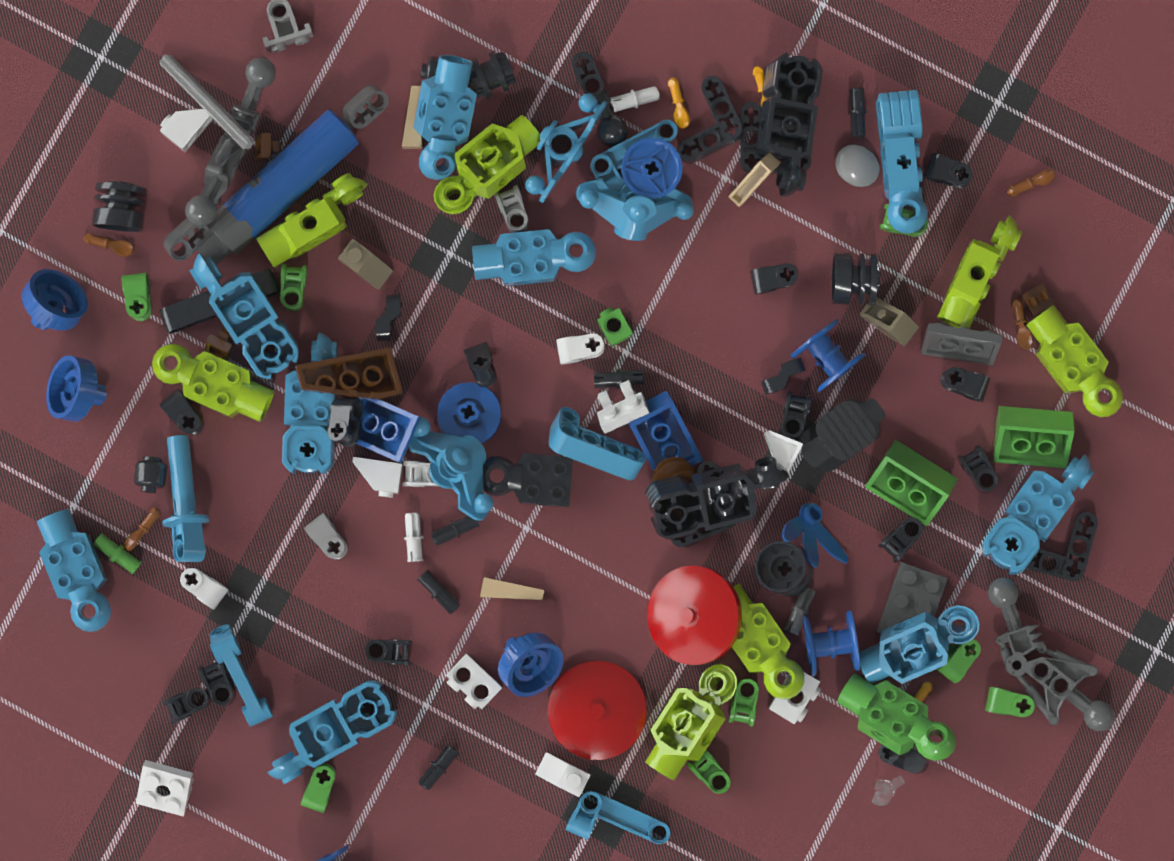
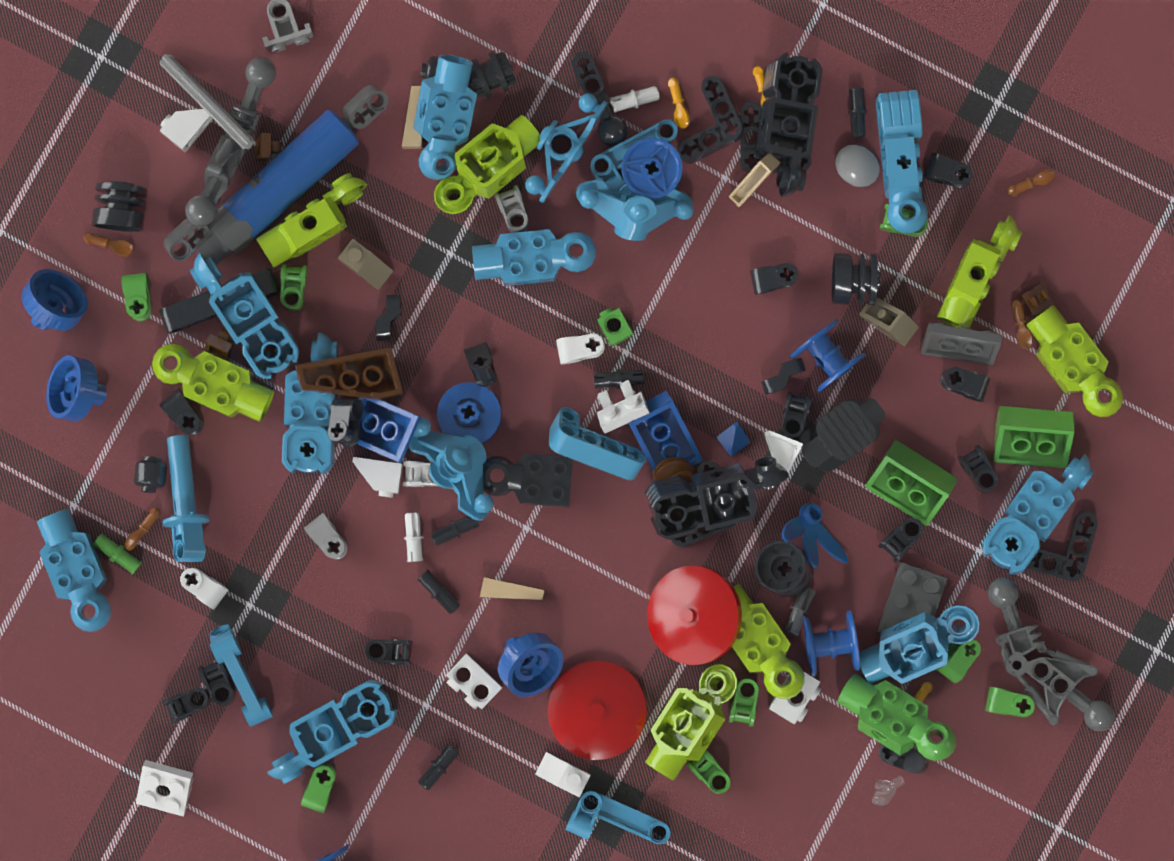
none -> blue slope [716,422,750,457]

